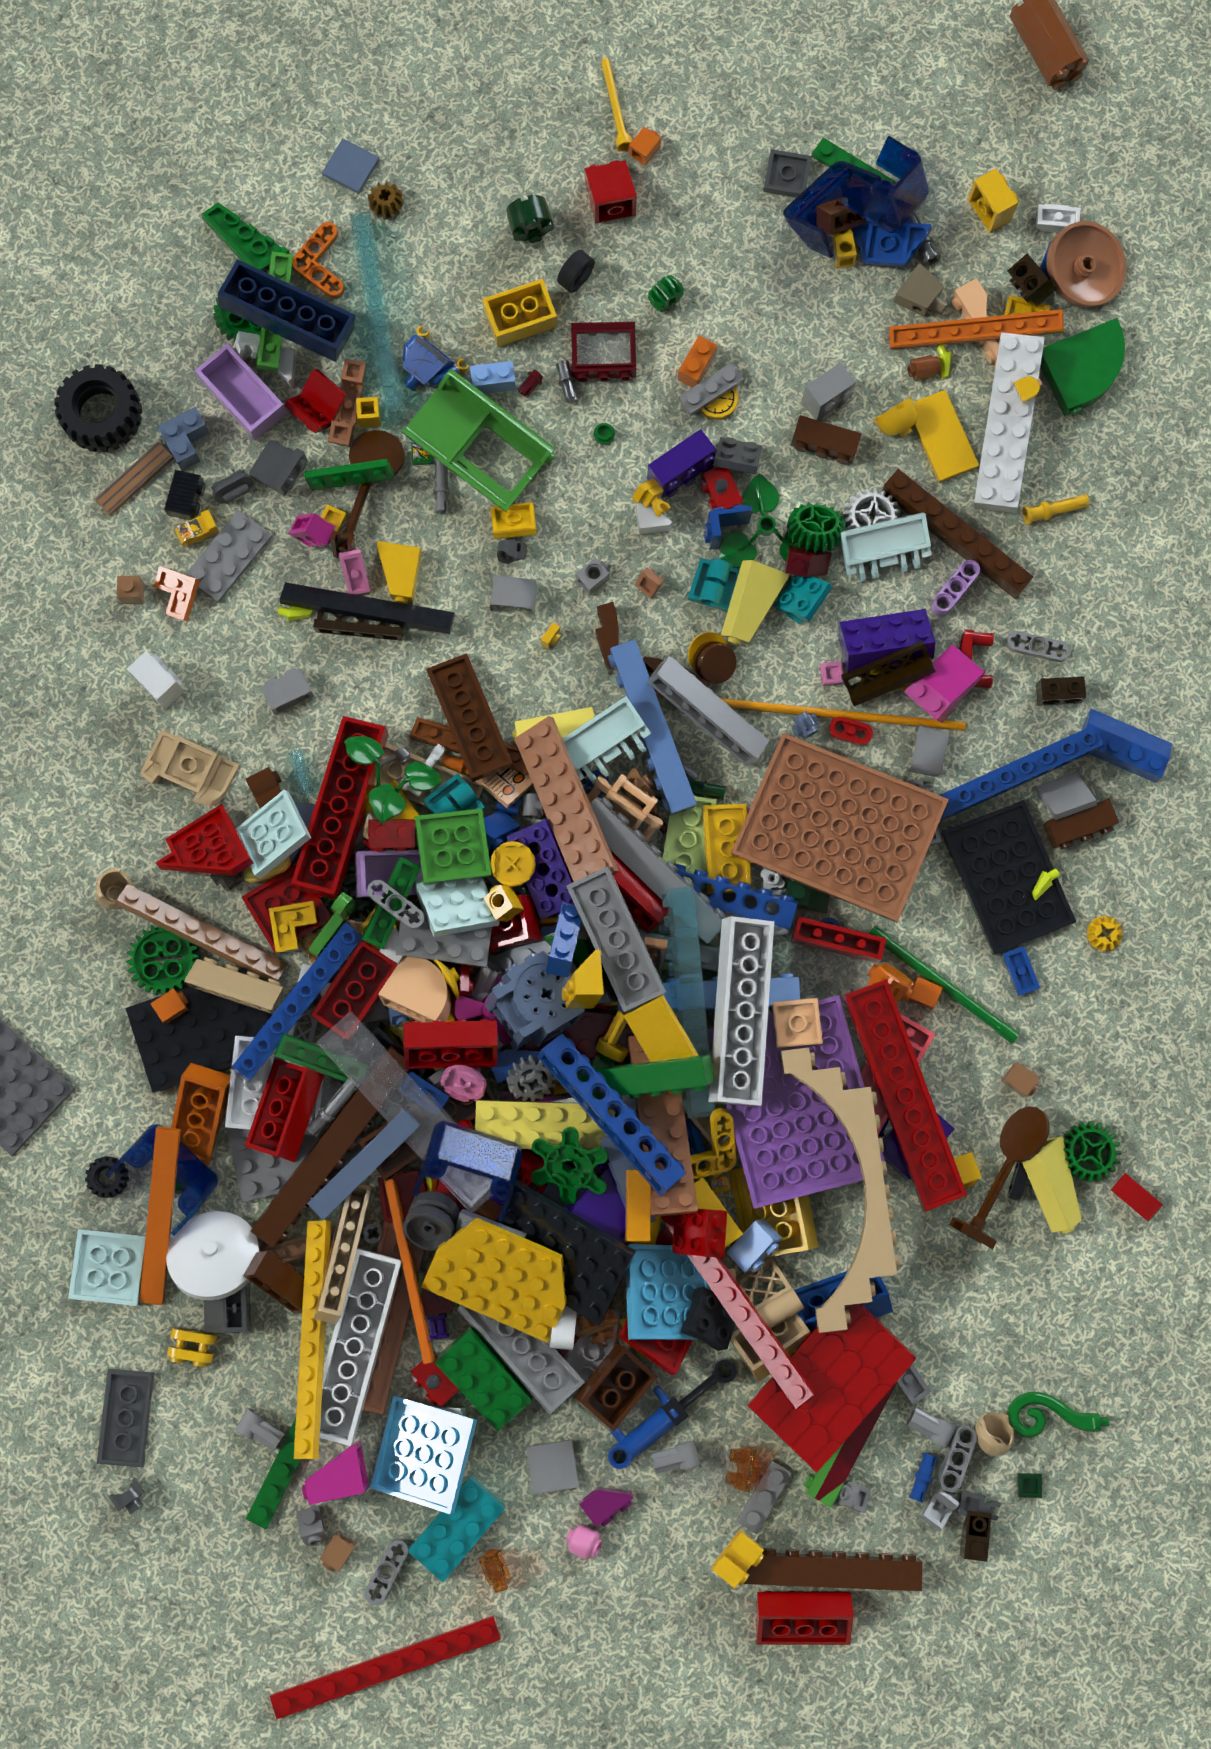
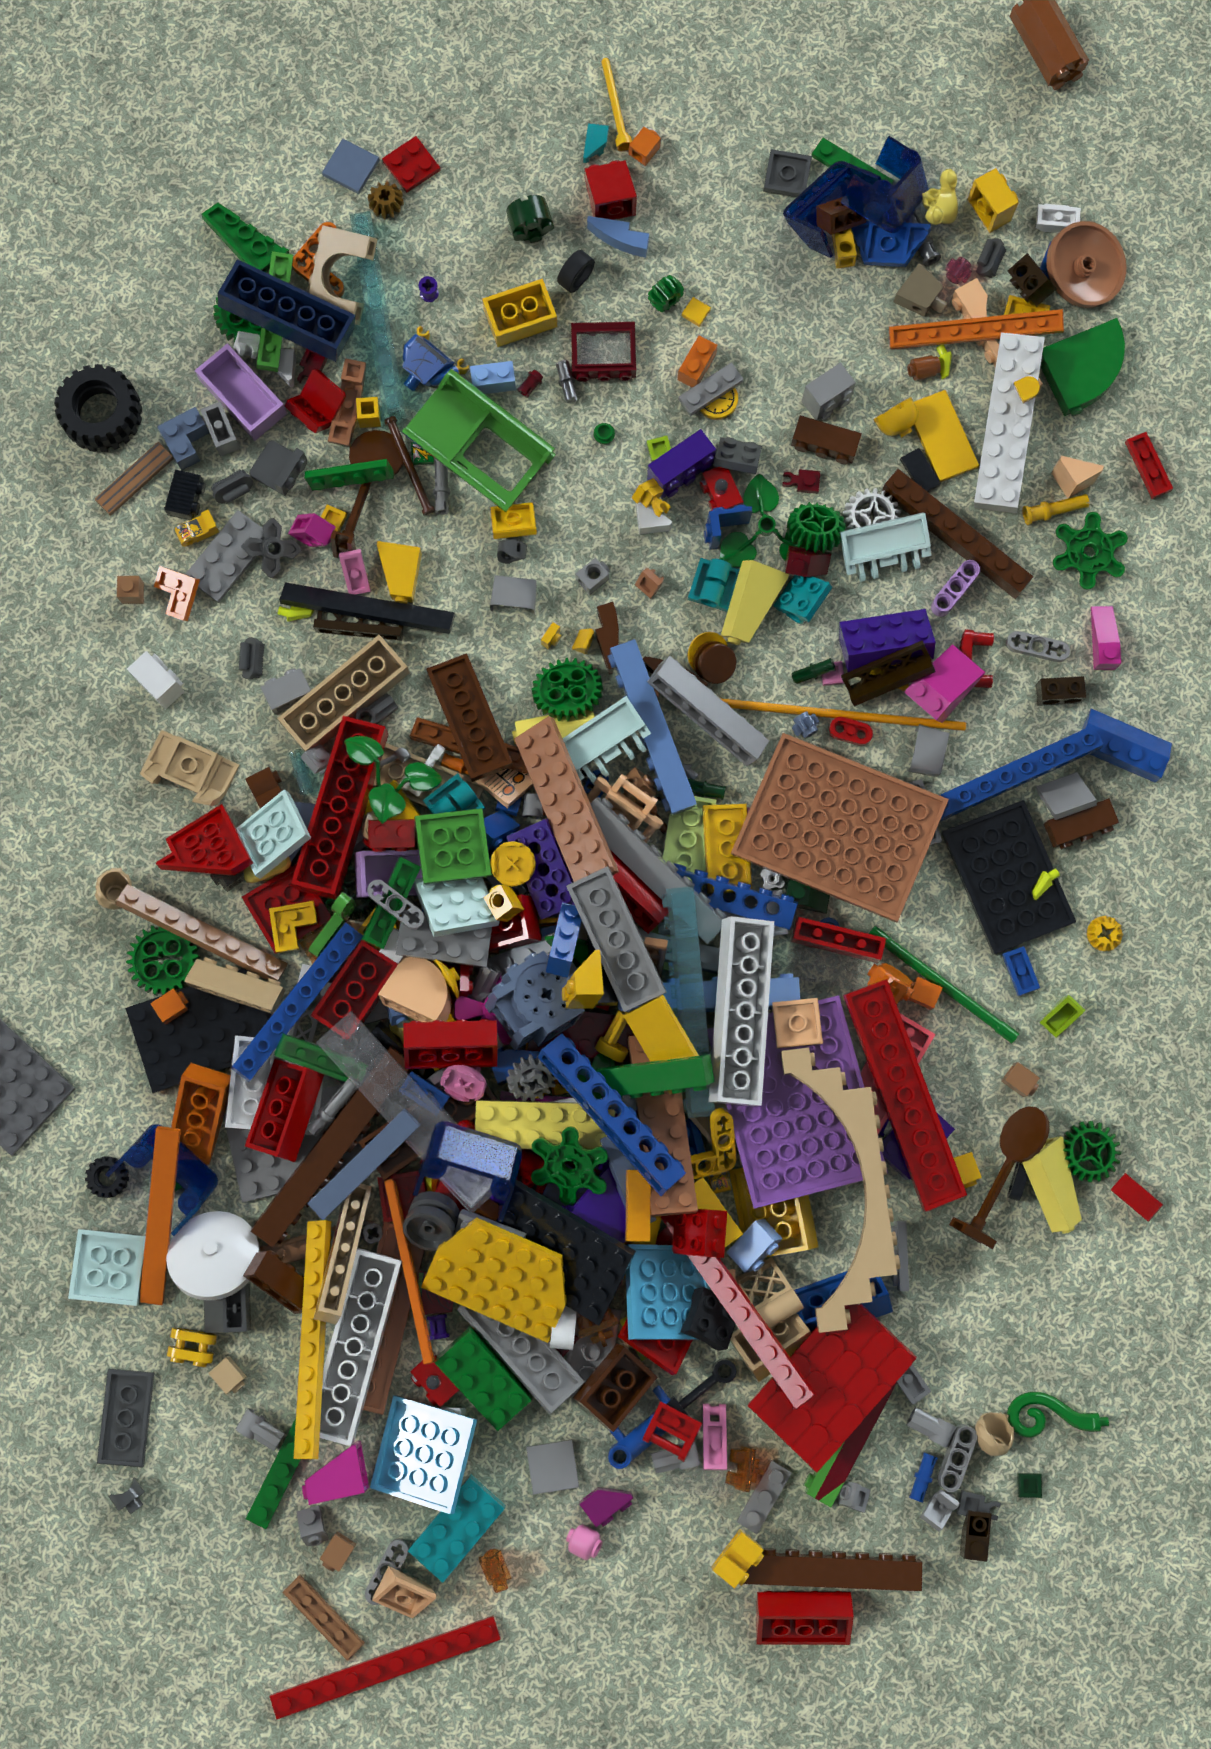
none -> light grey brick [200,402,240,457]
none -> tan brick [208,1356,247,1394]
none -> dark grey piece [238,637,265,680]
none -> dark grey plant [241,518,302,578]
none -> tan brick [277,635,410,752]
none -> medium nougat tile [282,1575,365,1661]
none -> dark red plate [297,349,328,383]
none -> light grey bracket [300,744,330,774]
none -> tan arch [309,225,377,325]
none -> dark grey piece [356,693,399,724]
none -> light nougat slope [372,1566,436,1619]
none -> red plate [382,136,441,193]
none -> reddish brown bar [384,416,435,516]
none -> dark purple bush [418,276,439,302]
none -> green gear [531,658,603,722]
none -> yellow slope [572,628,594,654]
none -> teal slope [583,123,609,163]
none -> medium blue slope [587,216,649,258]
none -> red plate [642,1401,703,1462]
none -> lime plate [646,436,671,462]
none -> yellow tile [681,297,711,327]
none -> bright pink plate [702,1404,727,1470]
none -> dark red plate [782,469,821,494]
none -> dark green axle [792,658,836,684]
none -> light grey plate [891,1221,909,1291]
none -> black tile [900,448,941,492]
none -> light yellow head [922,169,958,225]
none -> clear pink gear [945,257,972,284]
none -> dark grey piece [976,238,1007,278]
none -> lime slope [1039,995,1085,1038]
none -> light nougat slope [1052,455,1104,499]
none -> green plate [1053,512,1128,590]
none -> dark pink slope [1091,606,1121,670]
none -> red plate [1125,432,1173,499]

